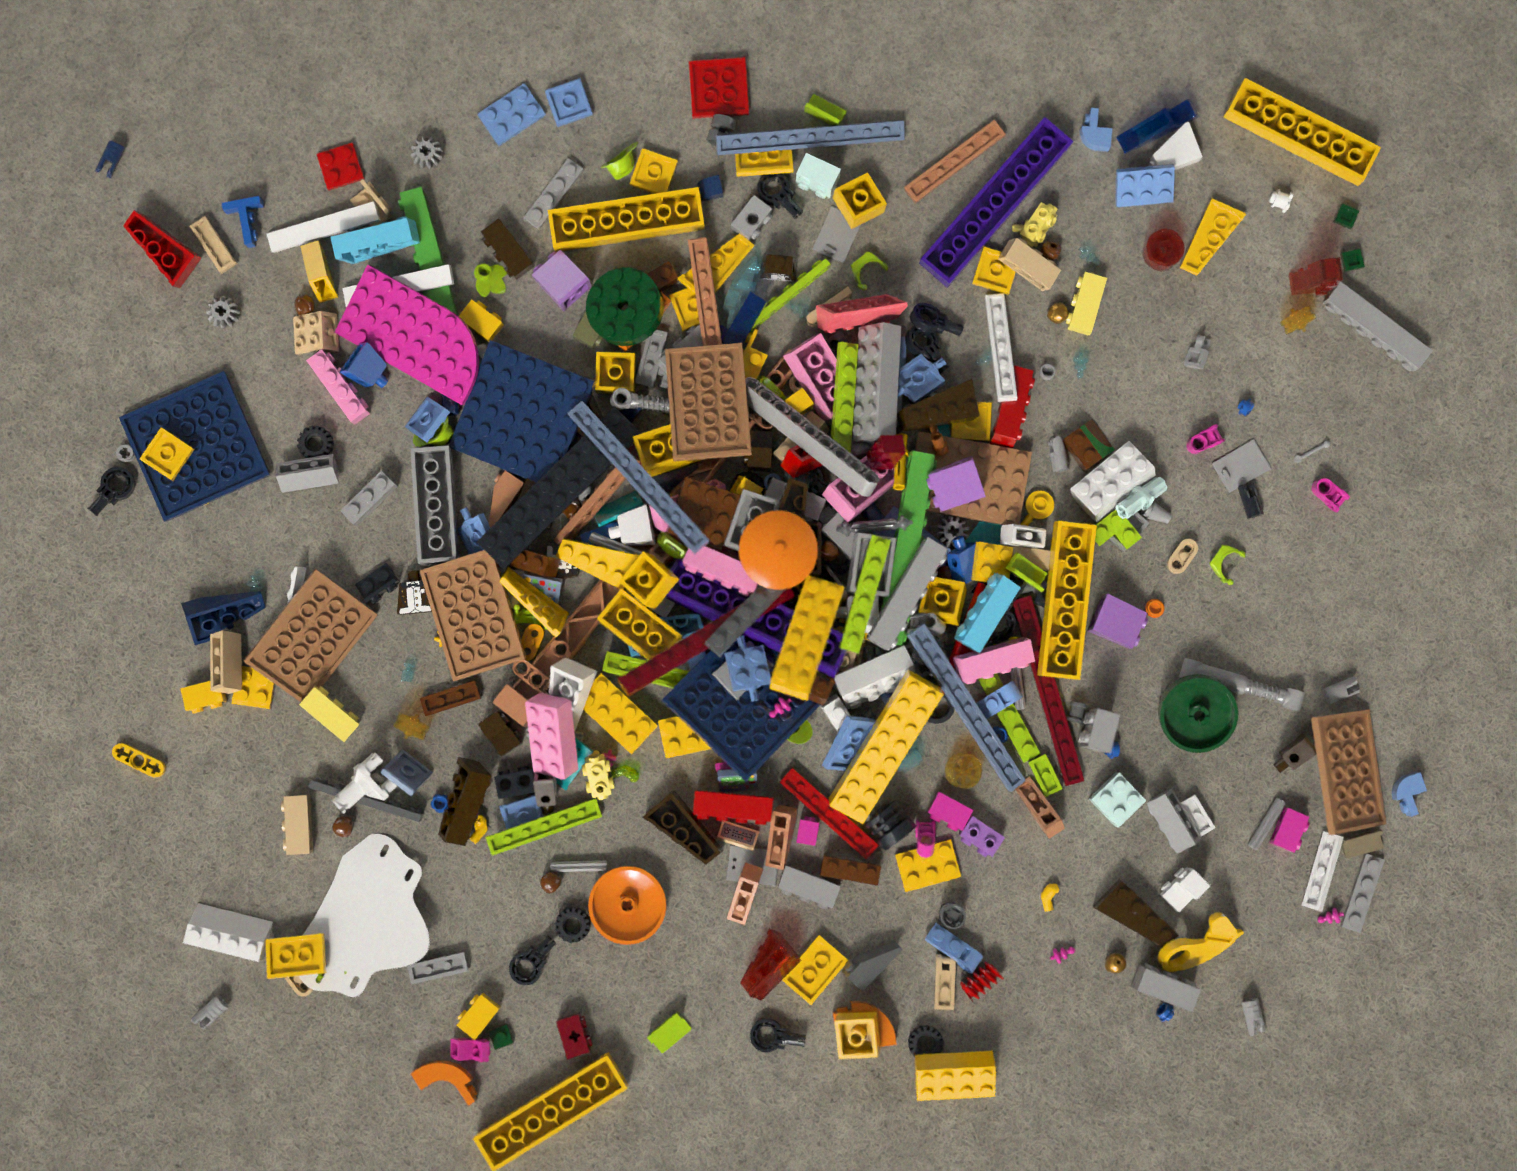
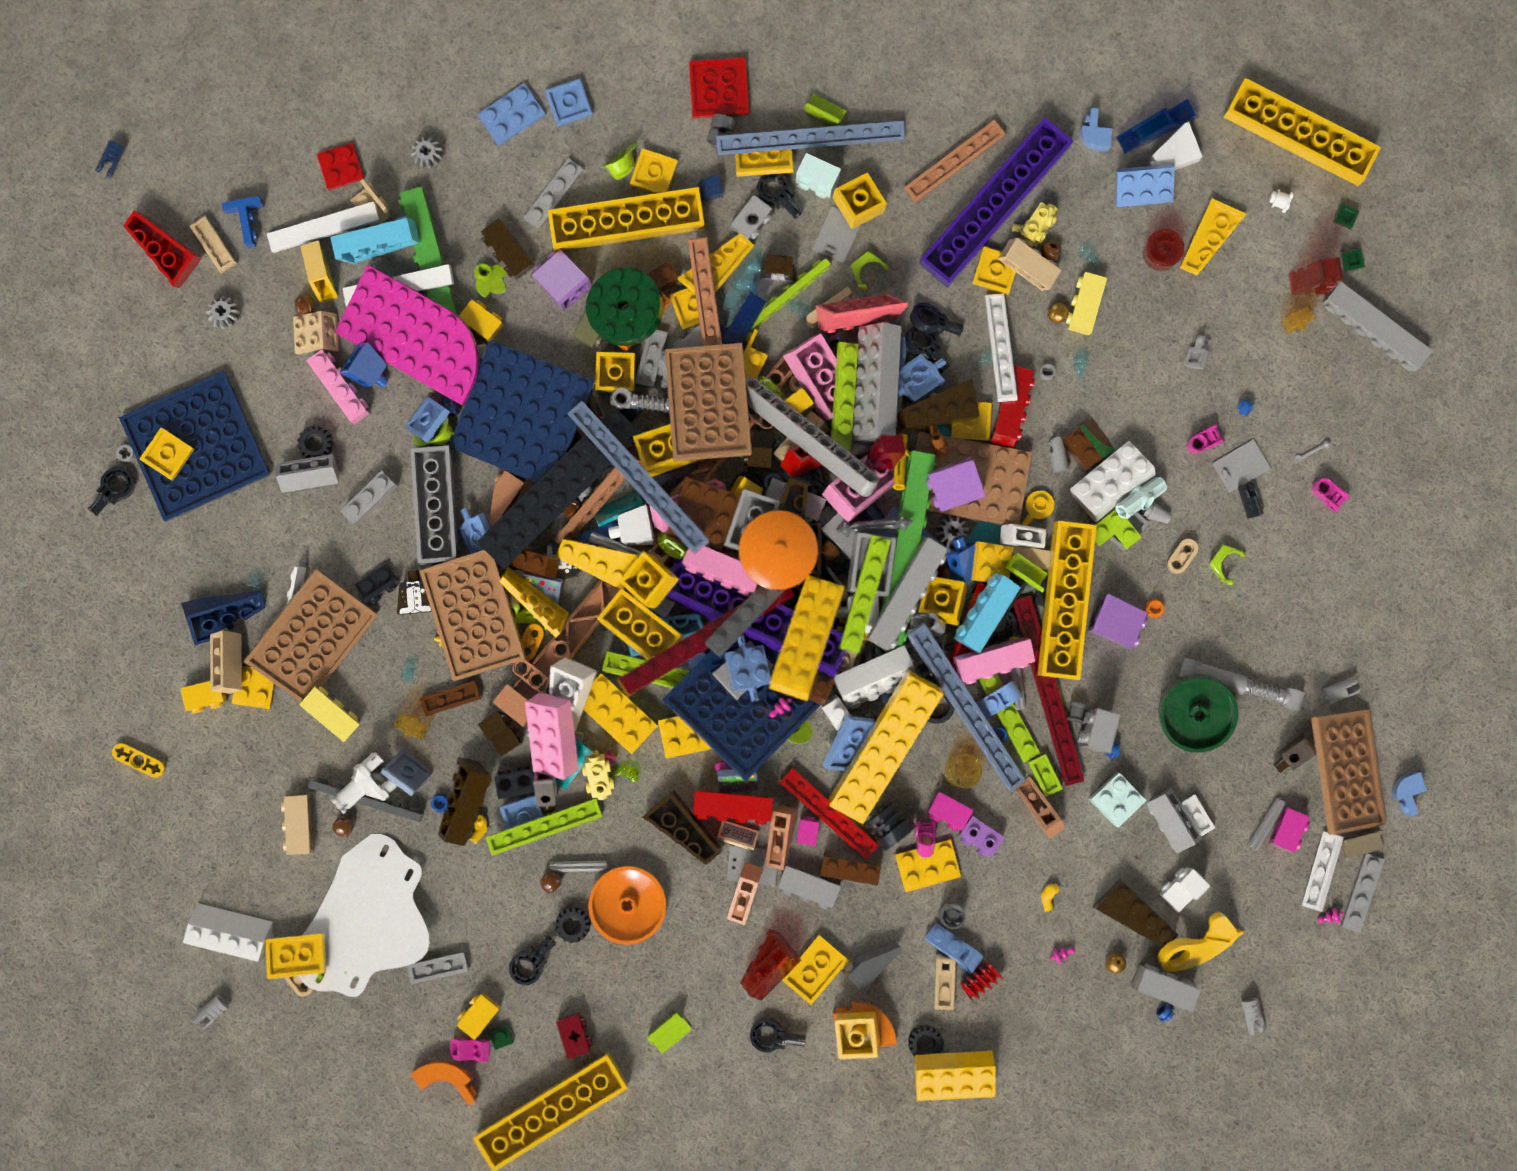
clear light blue brick [897,747,923,774] -> none

